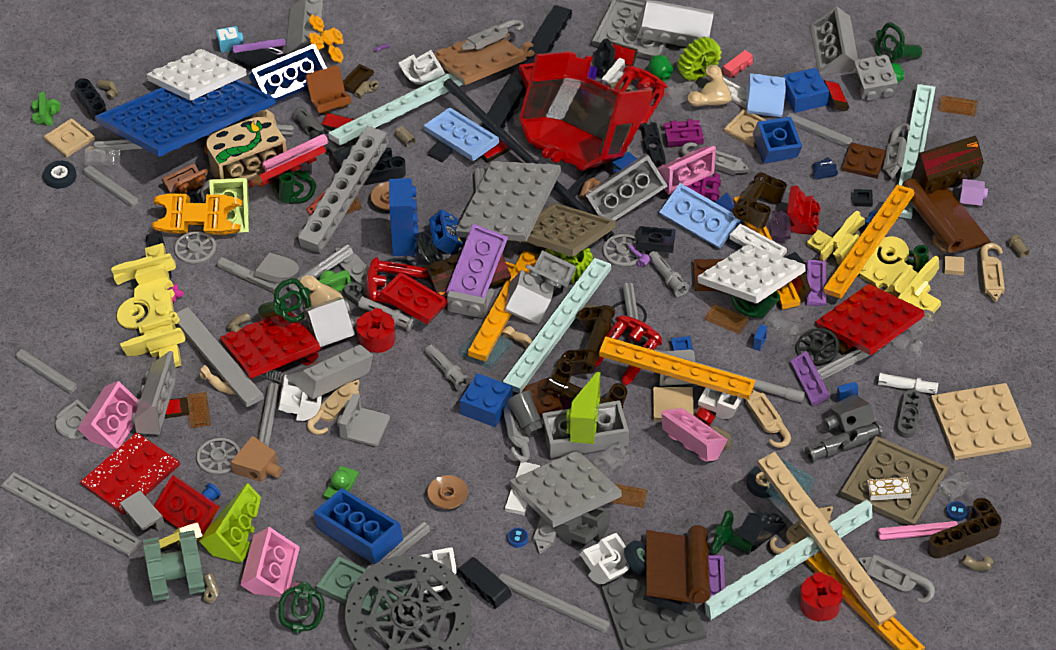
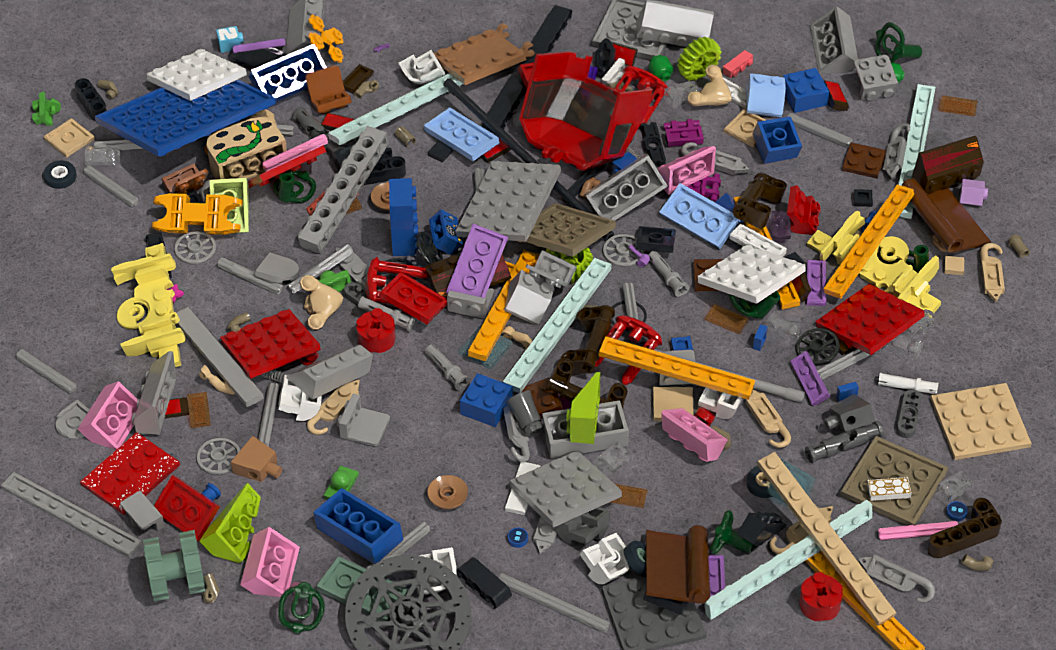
light yellow piece [159,523,202,549] -> none
dark green piece [258,278,311,323] -> none
brick [303,297,356,347] -> none
light grey plate [462,20,524,50] -> none
dark blue piece [813,157,838,180] -> none

